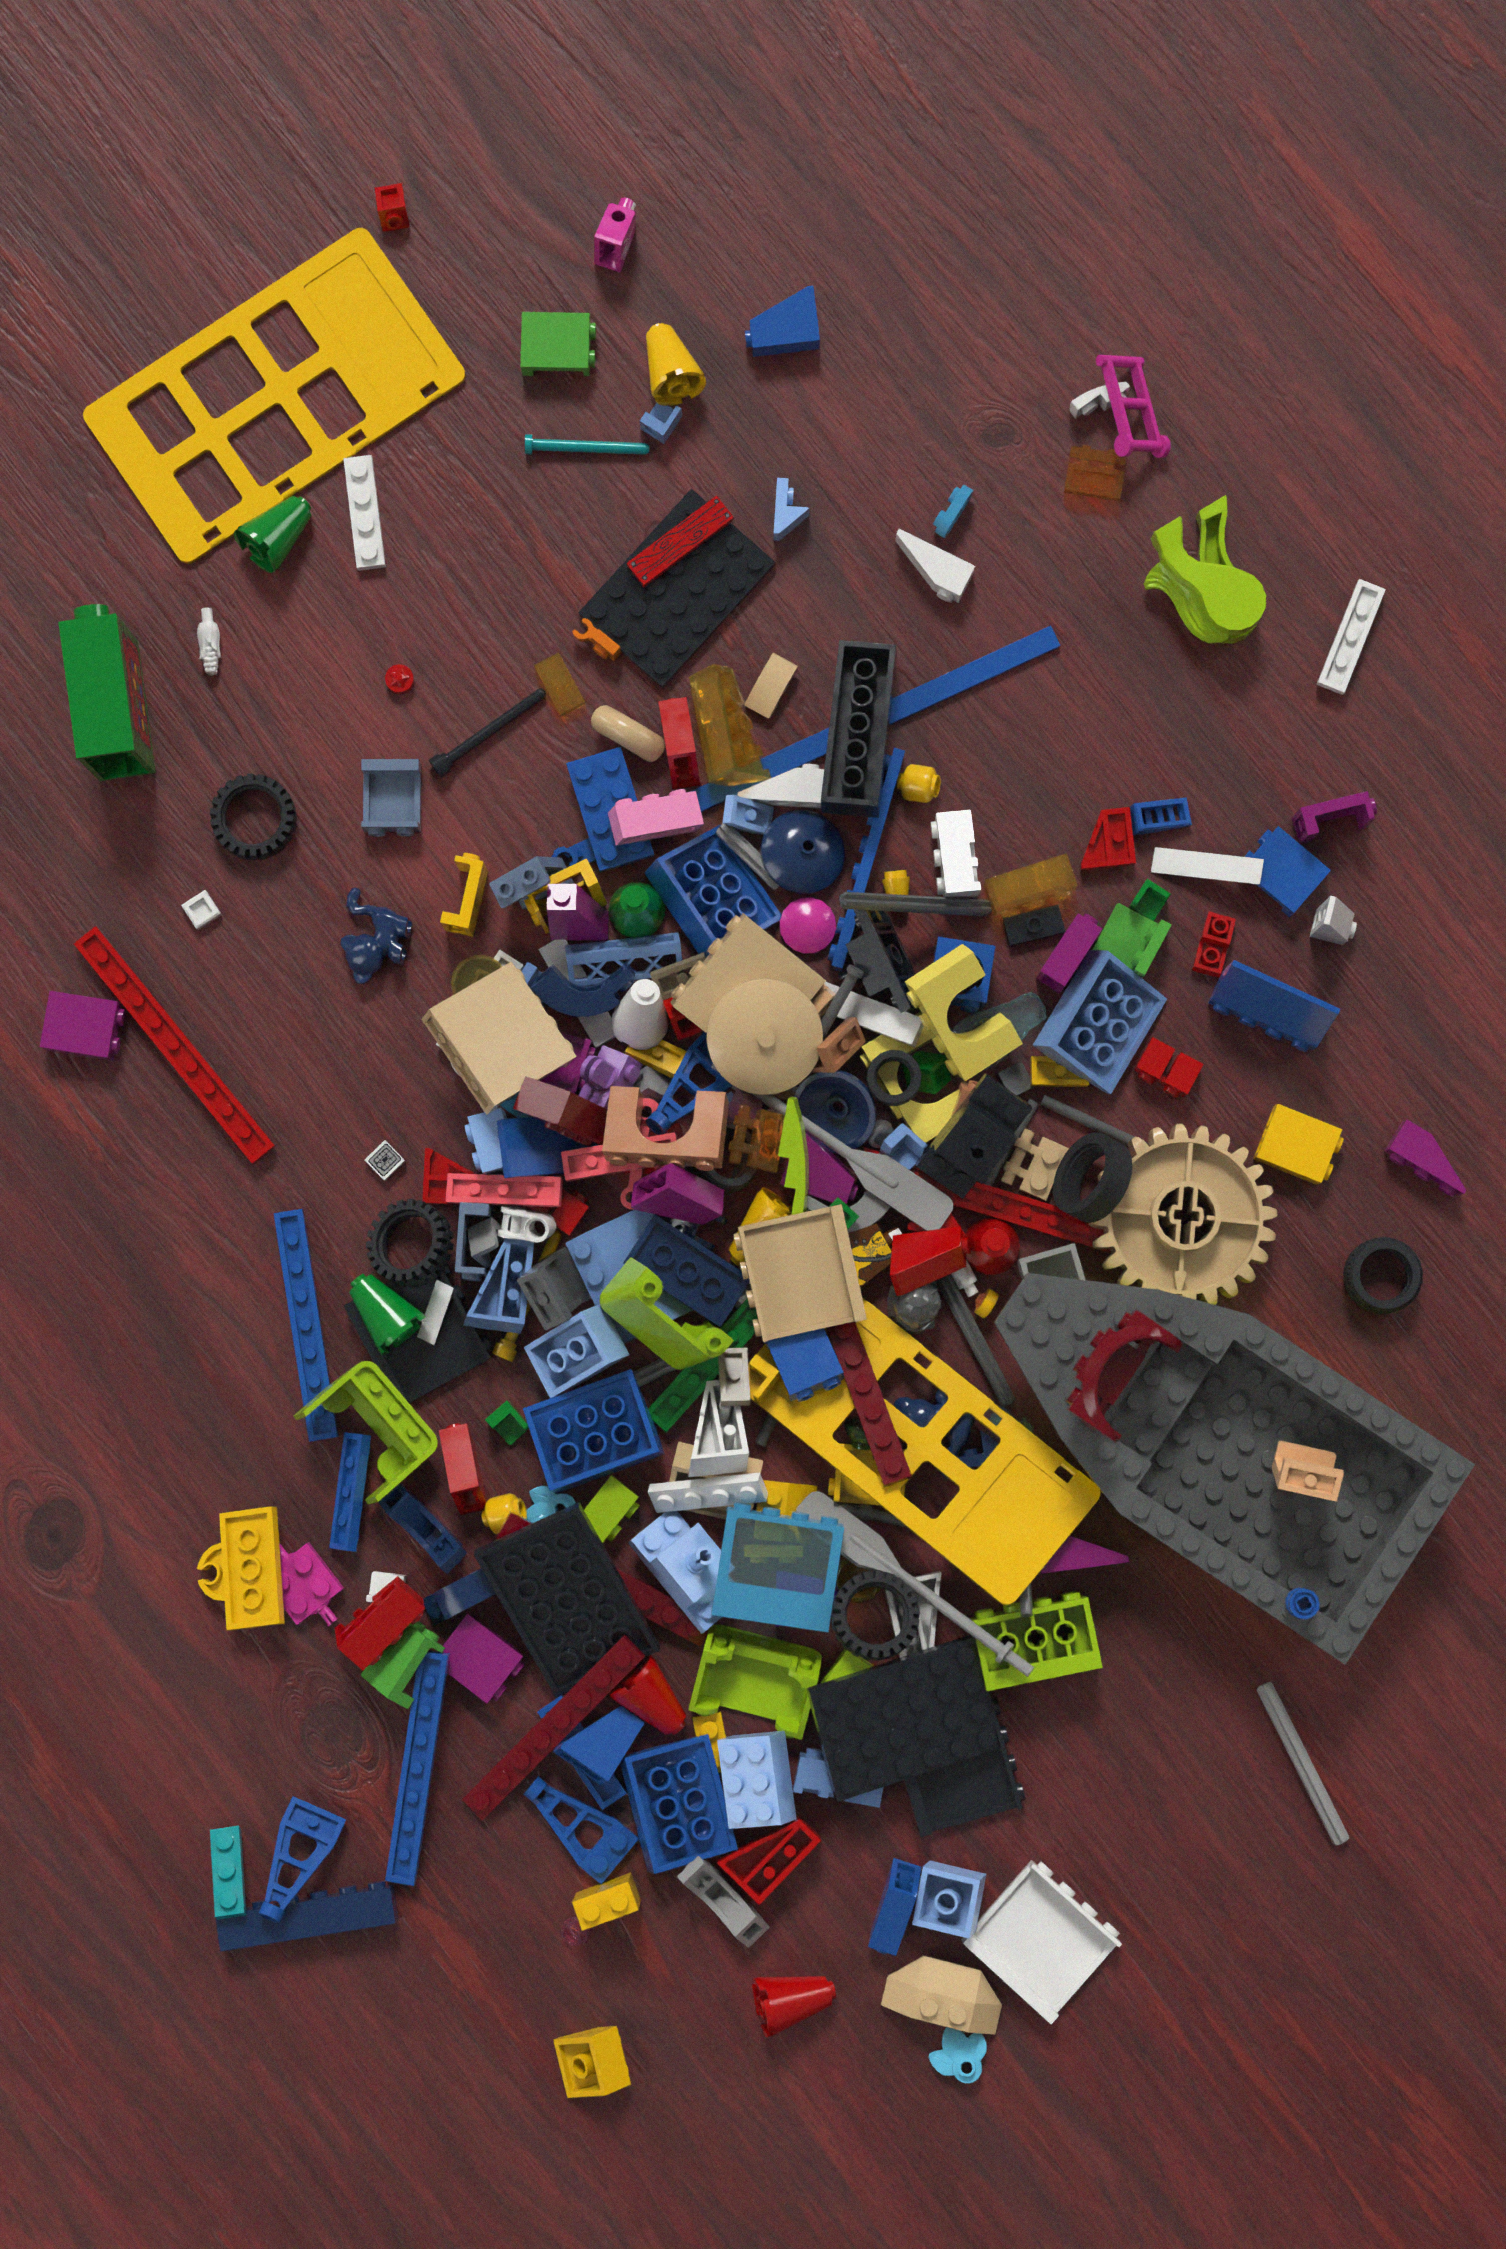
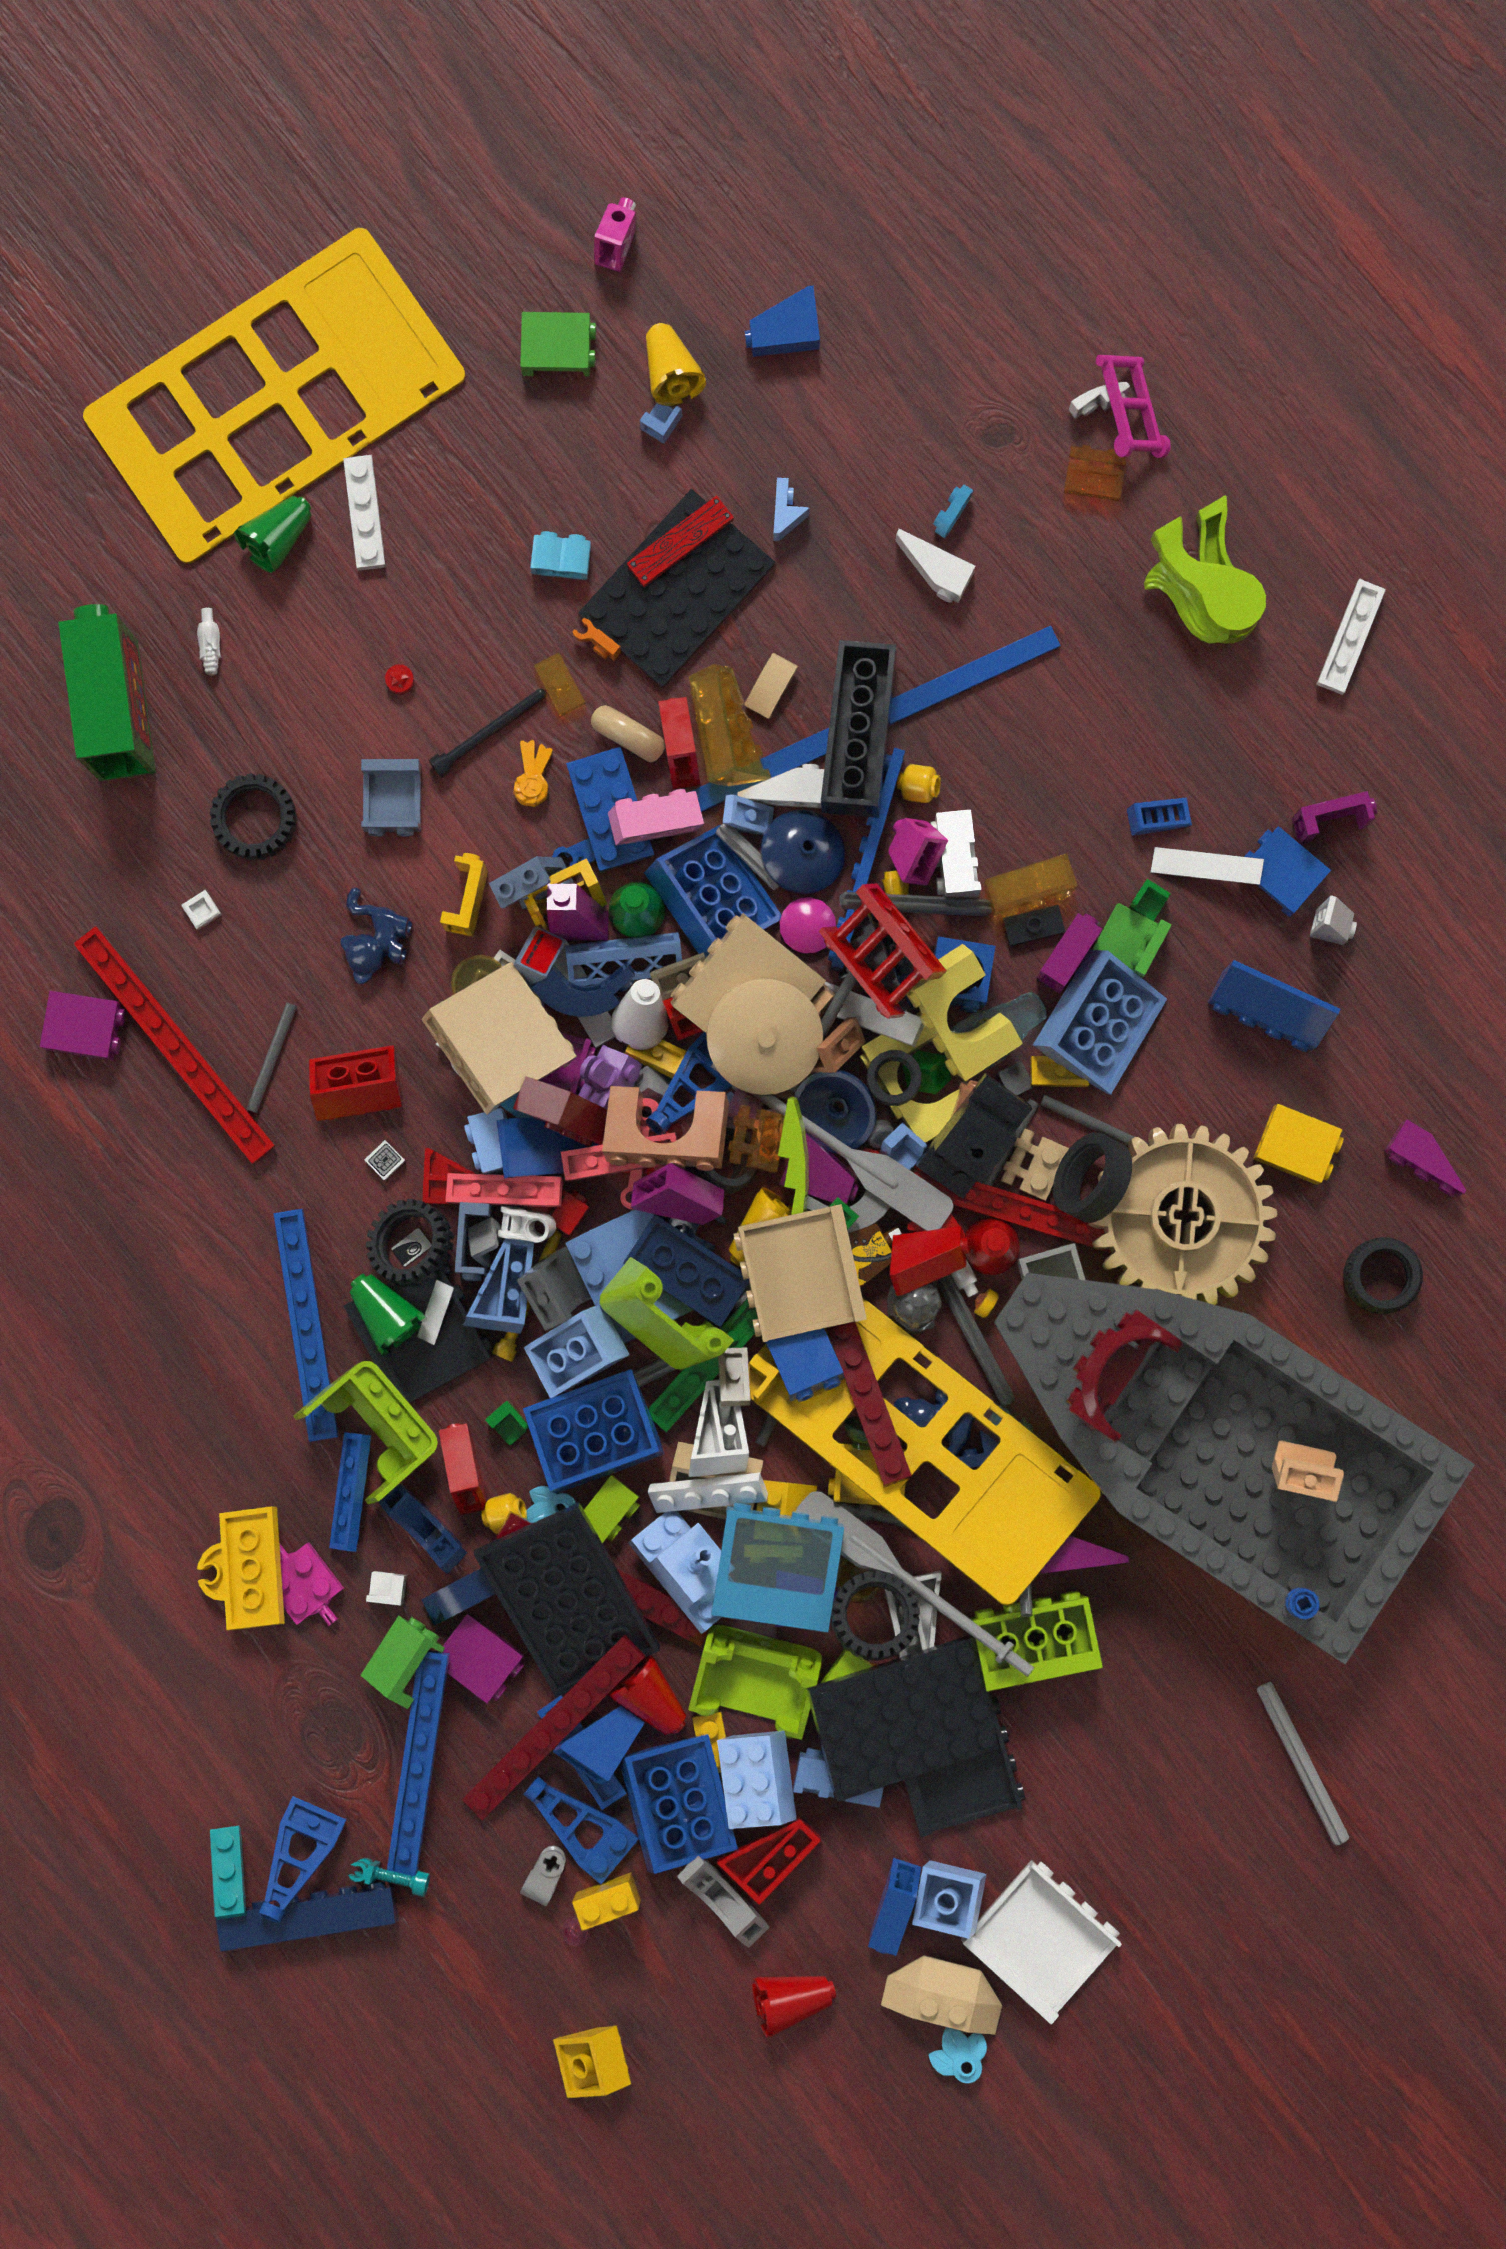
red wedge [334,1576,425,1671] -> none
red bracket [375,183,410,232] -> none
teal bar [525,434,649,455] -> none
red wing [1080,807,1136,871] -> none
red piece [1134,1037,1204,1098] -> none
red slope [1192,911,1236,978] -> none
none -> dark grey bar [246,1002,297,1113]
none -> red slope [309,1045,402,1121]
none -> teal bar [348,1858,430,1897]
none -> sticker [392,1228,431,1266]
none -> light orange piece [513,740,552,807]
none -> slope [513,926,566,985]
none -> light grey piece [520,1846,566,1906]
none -> medium azure brick [530,531,591,579]
none -> red fence [819,883,947,1019]
none -> dark pink torso [889,818,949,886]

